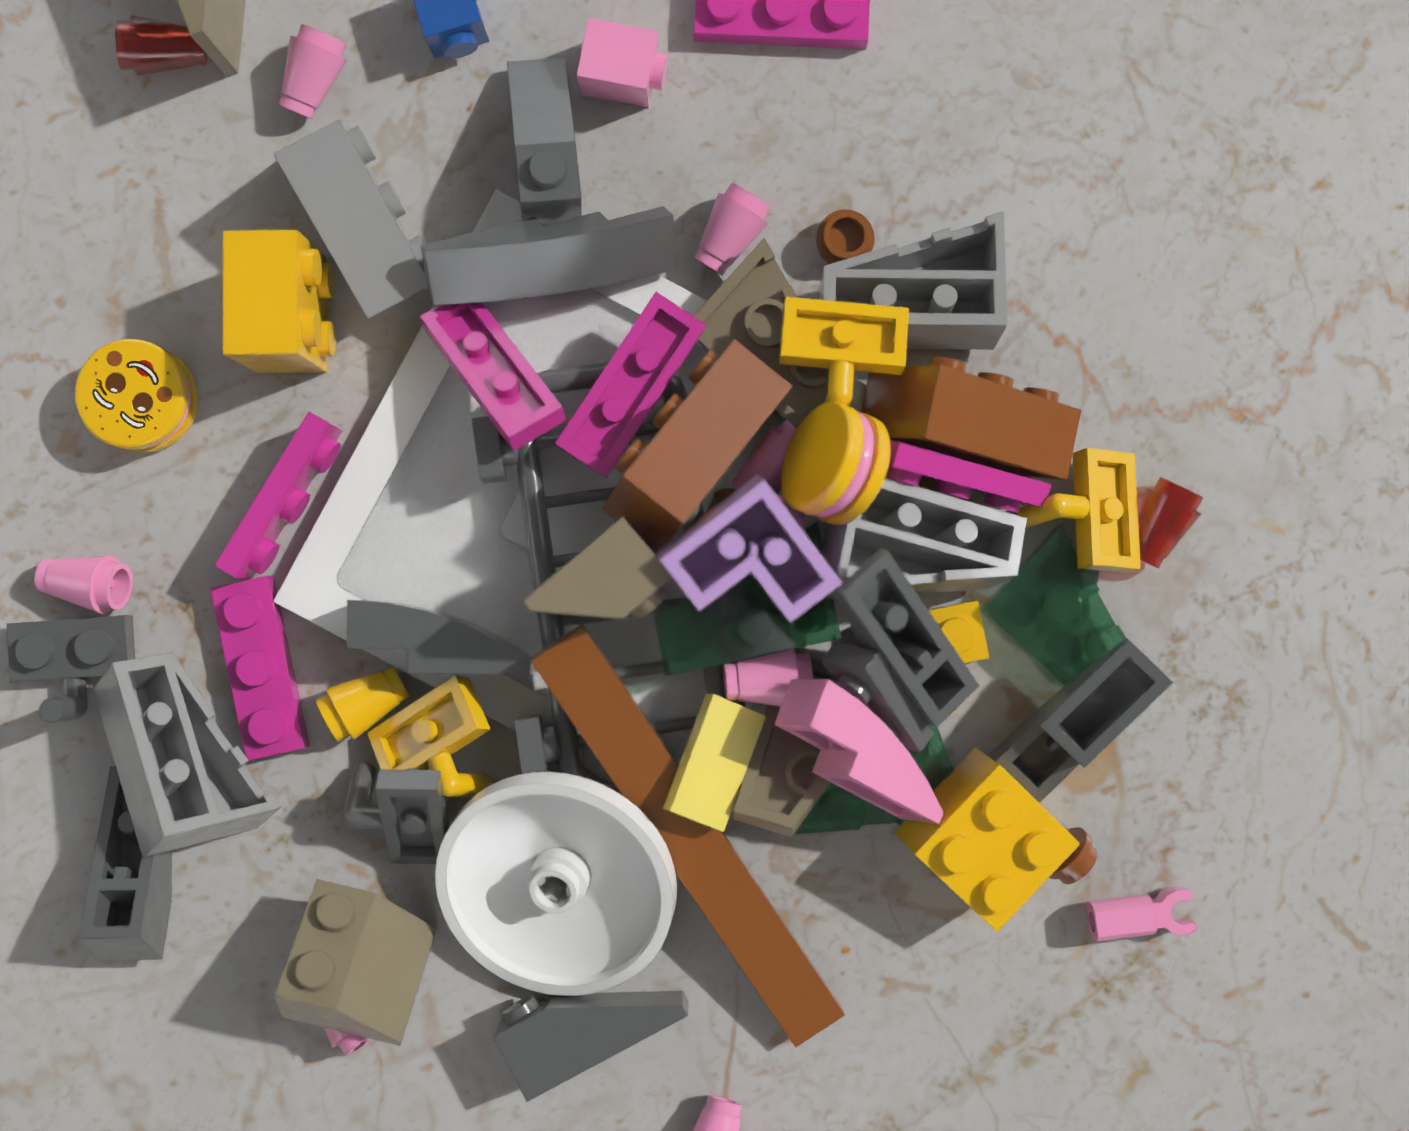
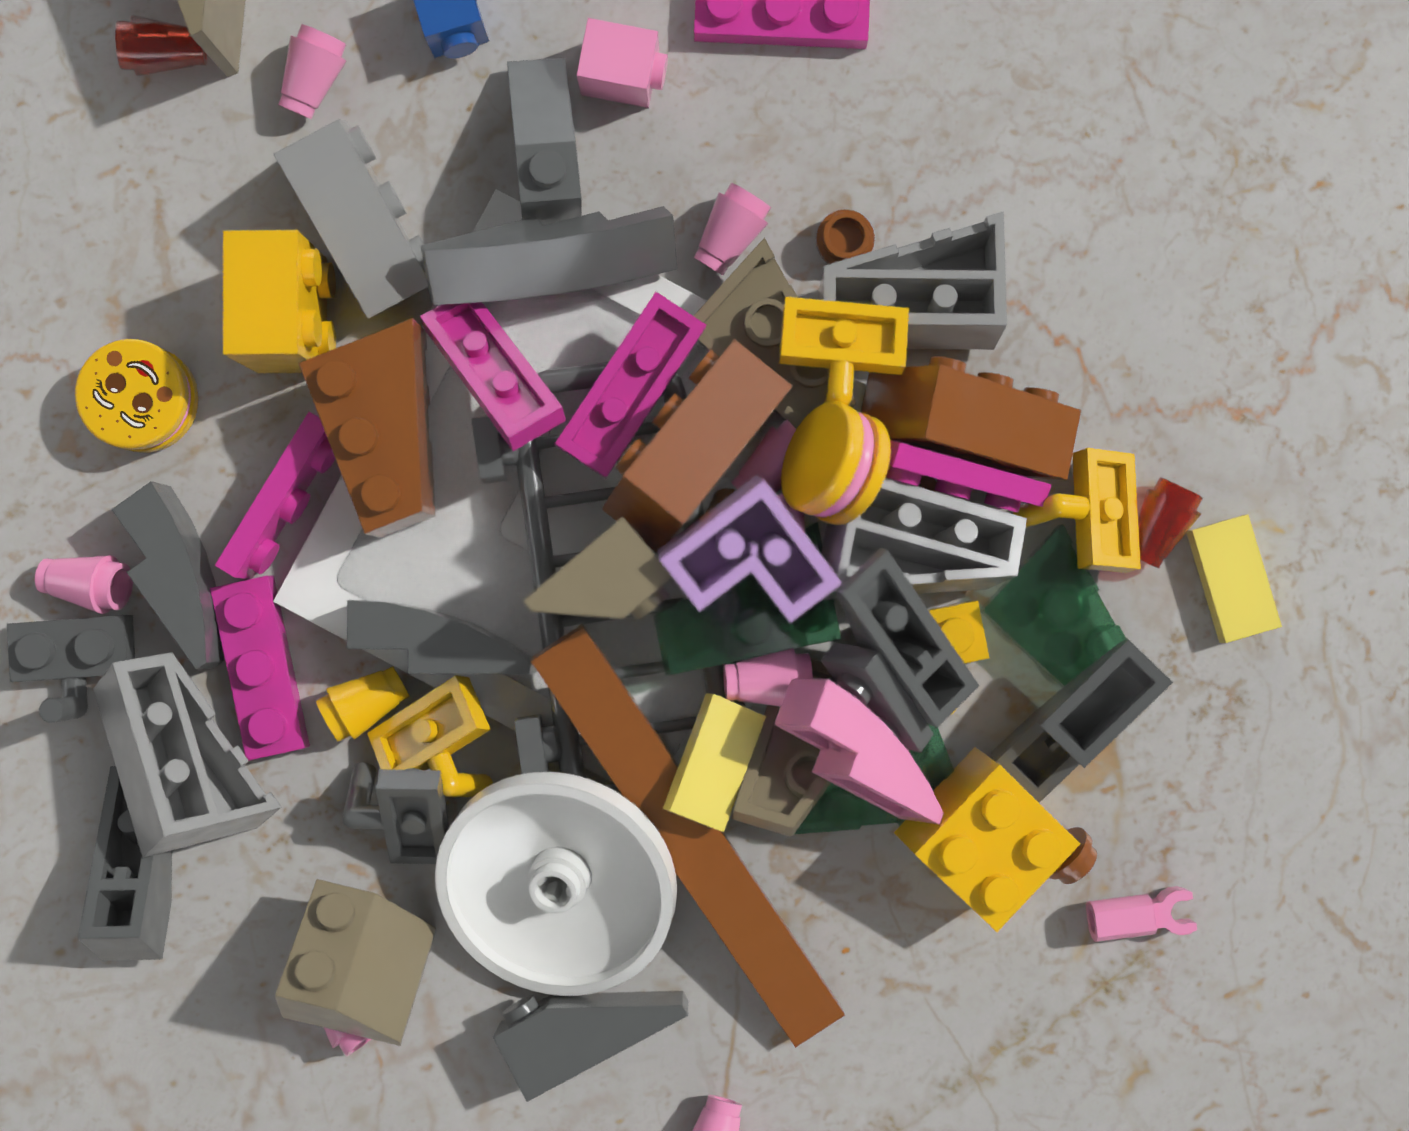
none -> dark grey slope [111,481,224,670]
none -> dark orange wedge [299,318,435,538]
none -> light yellow tile [1186,514,1282,643]

